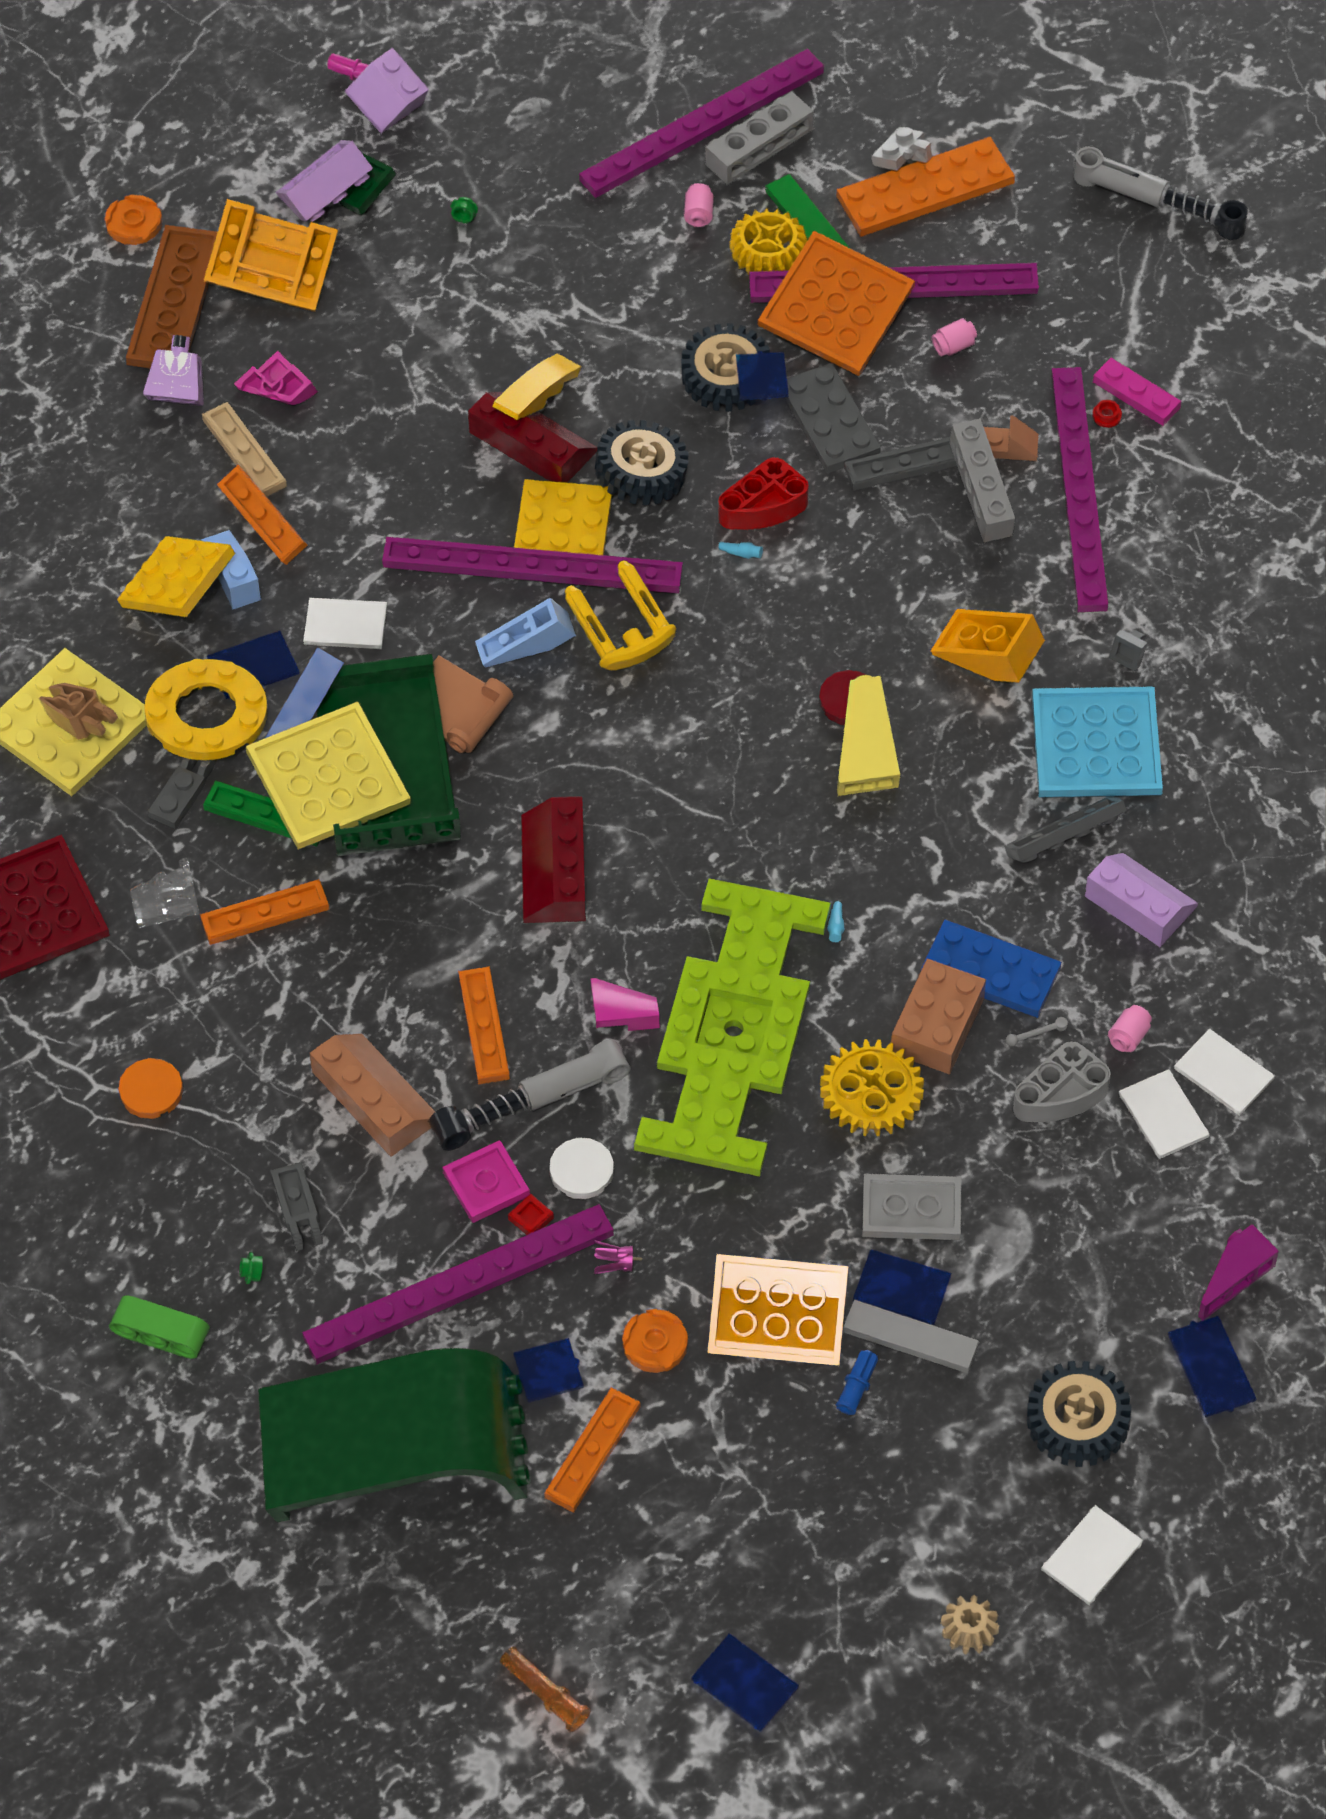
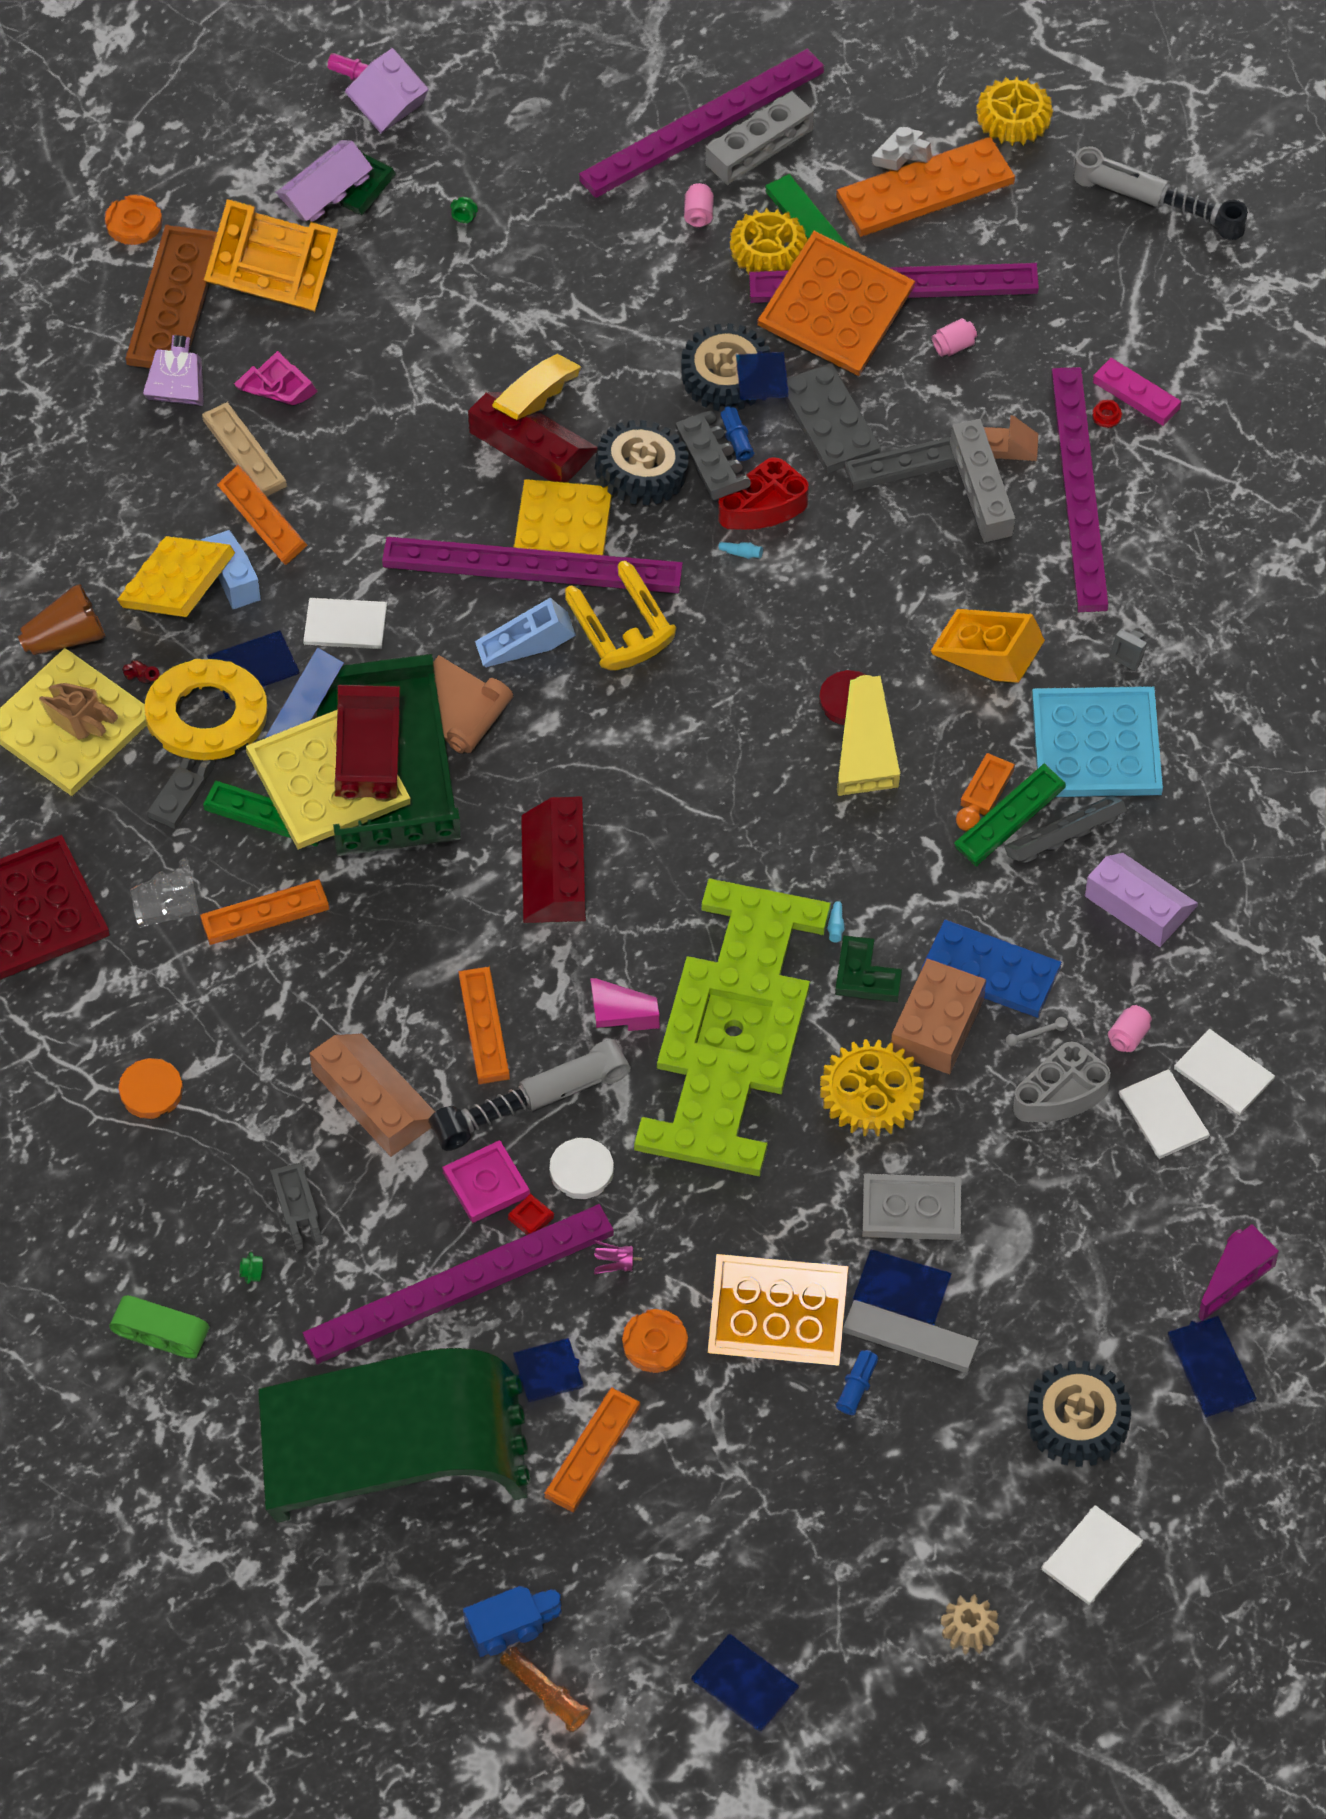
none -> dark orange cone [18,584,106,655]
none -> dark red arm [122,660,160,684]
none -> dark red panel [335,685,400,800]
none -> blue hinge [463,1586,561,1657]
none -> dark grey hinge [675,411,751,500]
none -> blue axle [721,407,754,461]
none -> dark green plate [835,935,902,1002]
none -> green tile [954,763,1066,867]
none -> orange plate [956,753,1015,832]
none -> yellow gear [976,76,1053,146]

